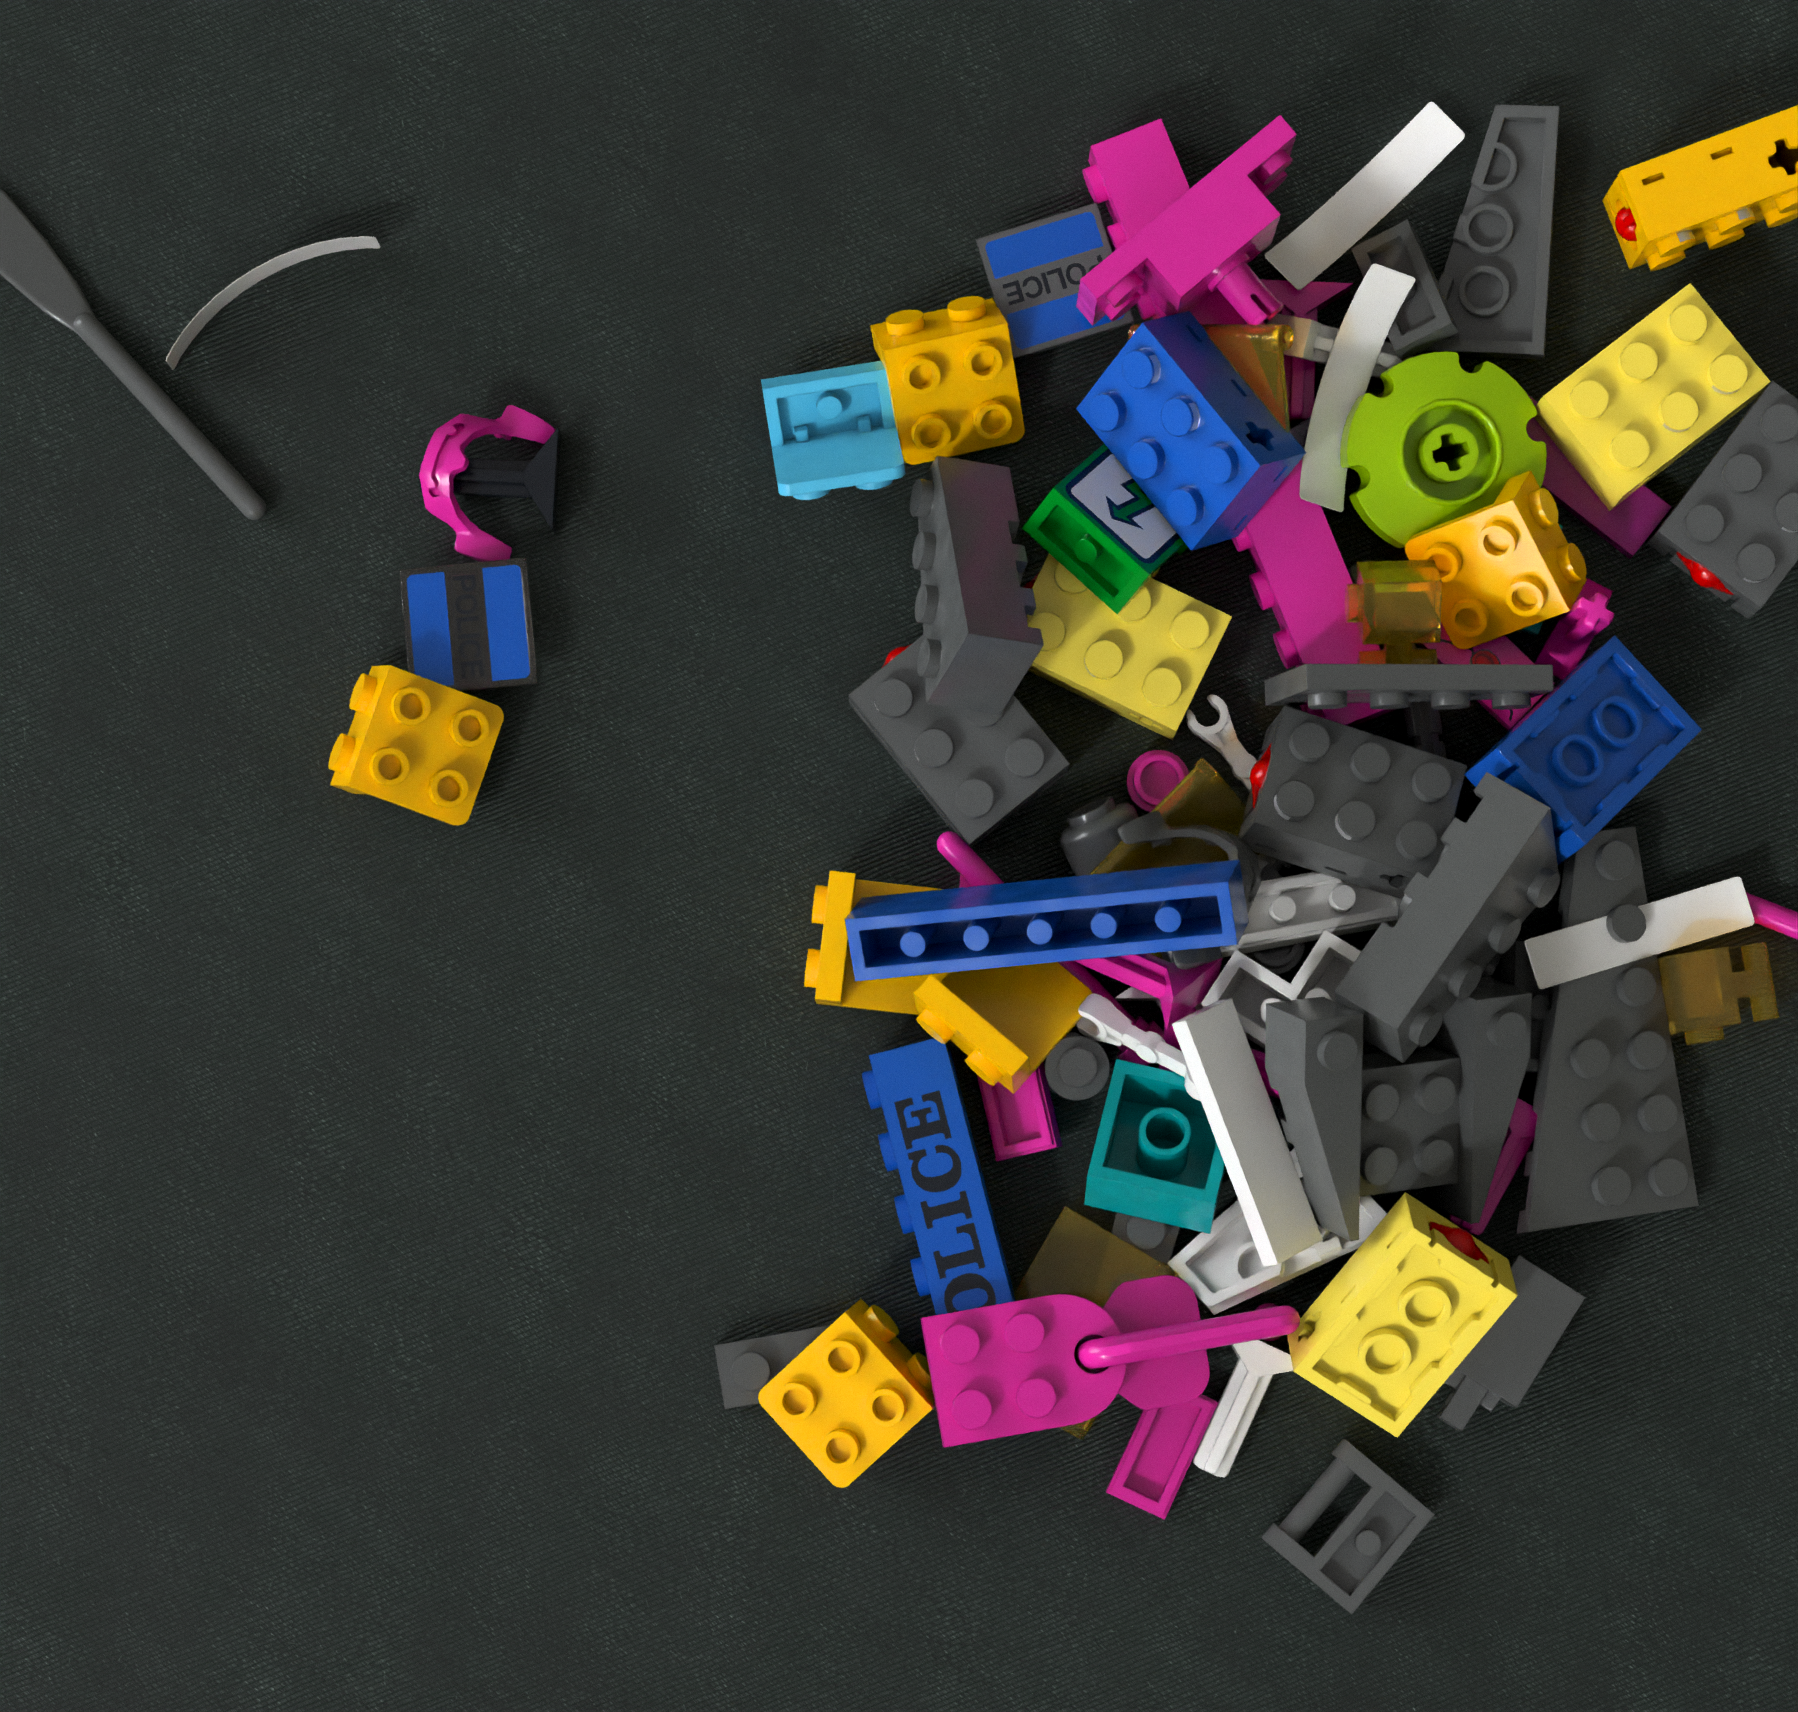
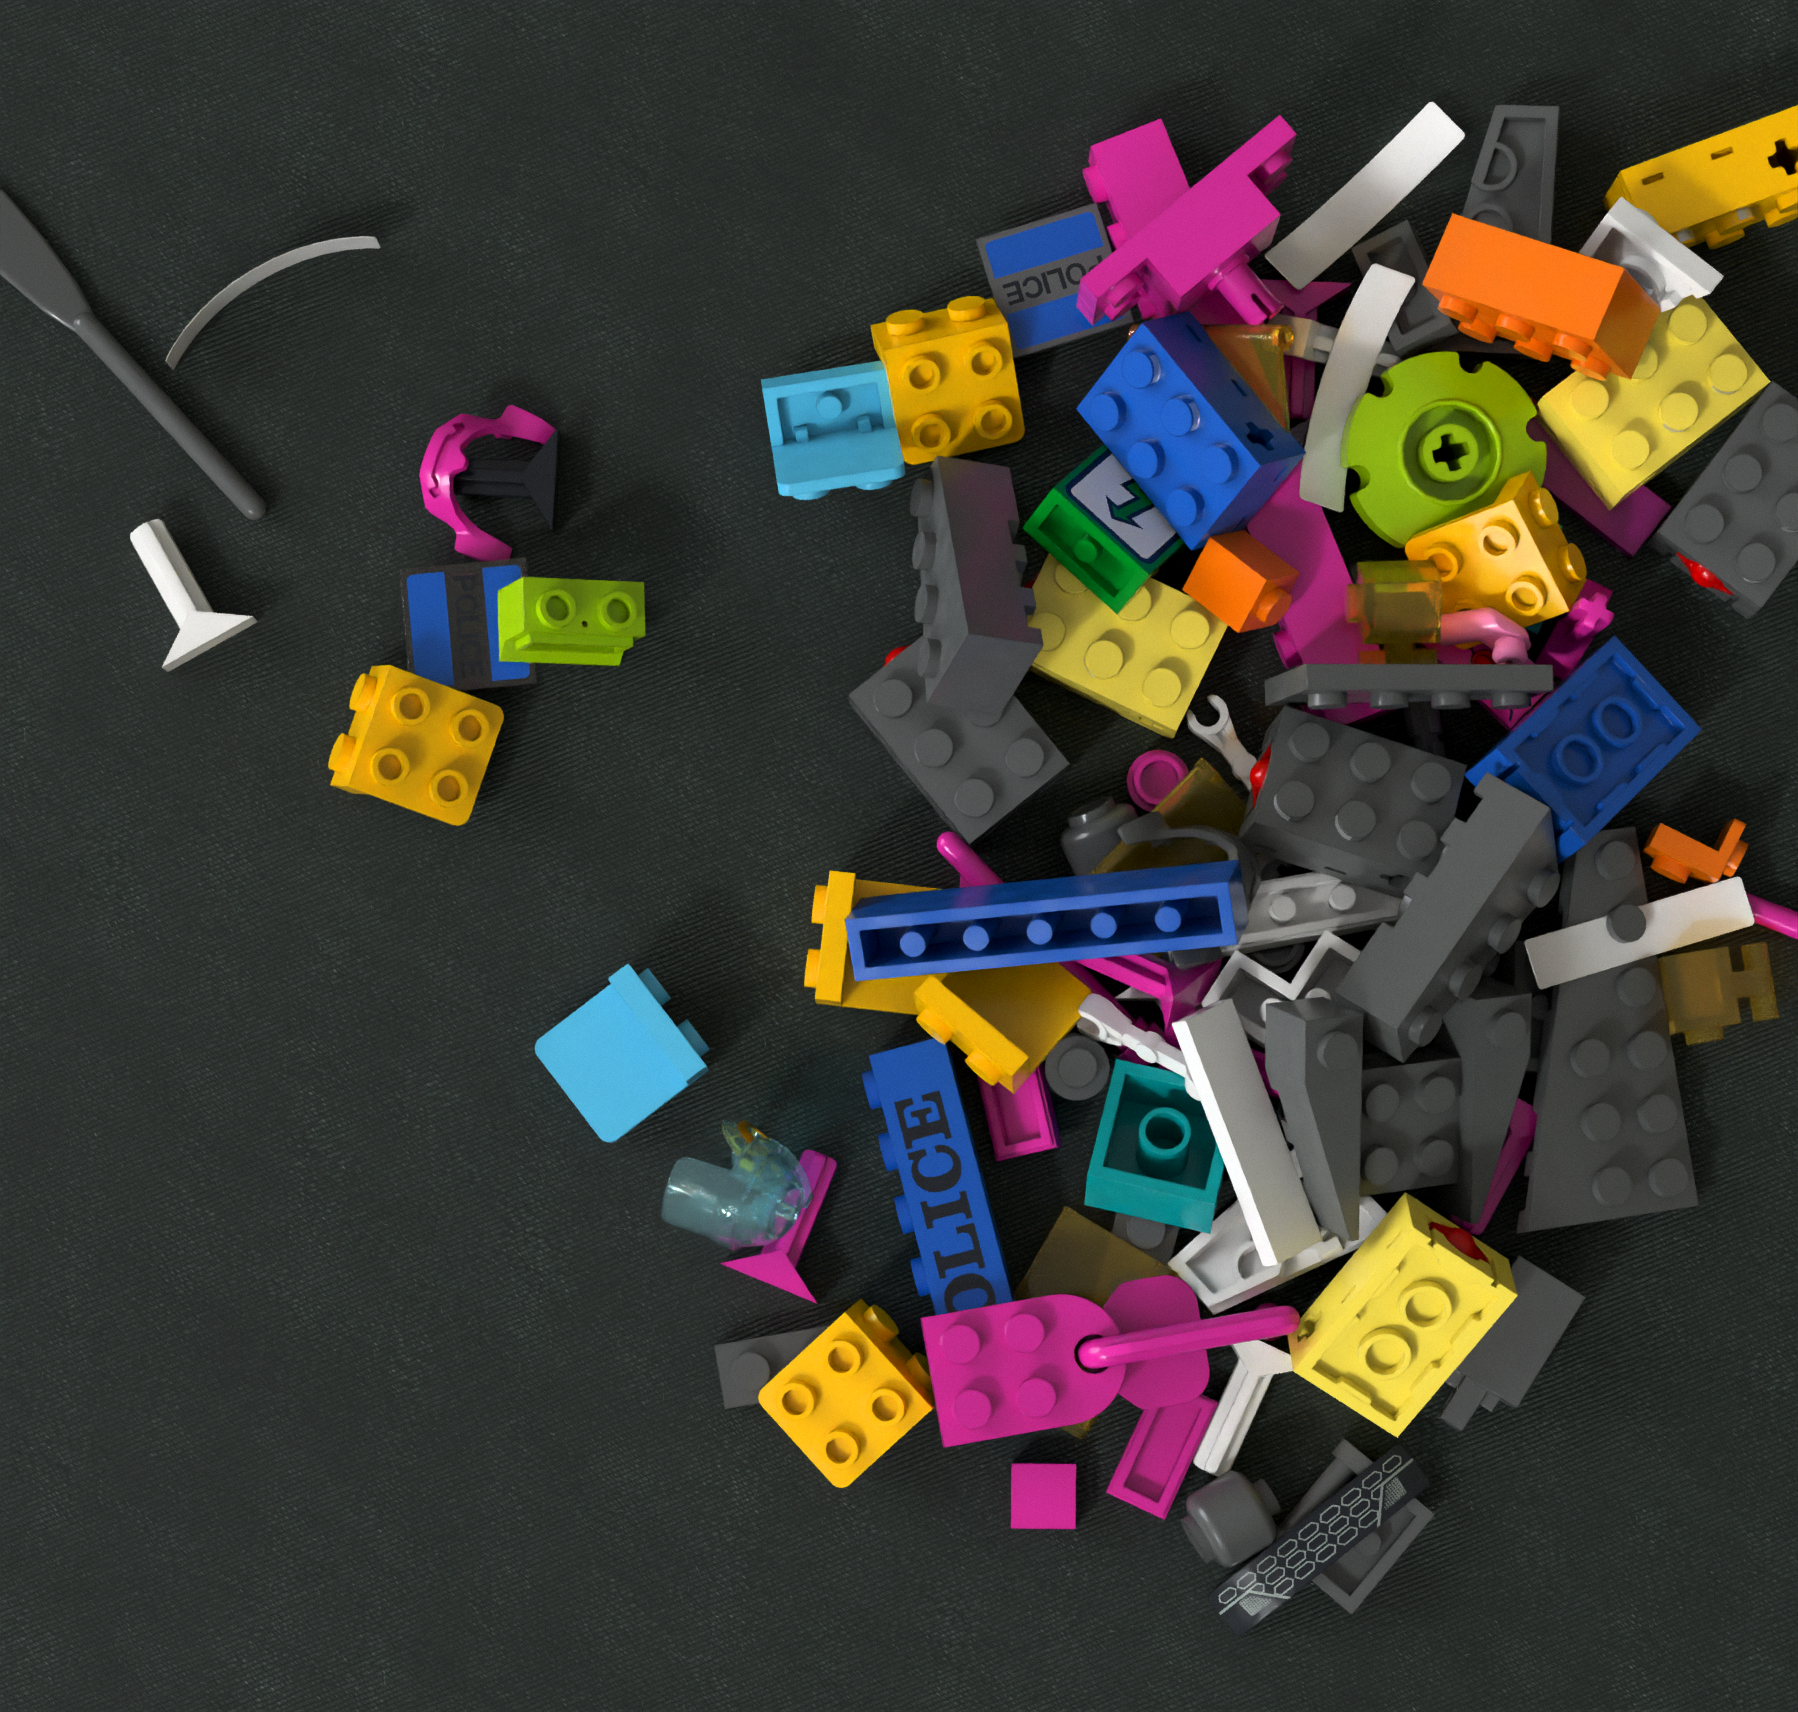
none -> white piece [130,519,258,672]
none -> lime window [498,577,646,666]
none -> medium azure bracket [535,964,710,1143]
none -> clear light blue helmet [661,1120,813,1251]
none -> dark pink piece [720,1149,838,1304]
none -> dark pink tile [1011,1463,1076,1529]
none -> dark grey head [1180,1470,1281,1568]
none -> orange brick [1182,530,1300,633]
none -> black sticker [1208,1444,1430,1636]
none -> orange brick [1422,213,1661,381]
none -> bright pink arm [1436,607,1531,665]
none -> white wing [1579,197,1724,312]
none -> orange bracket [1640,818,1748,885]

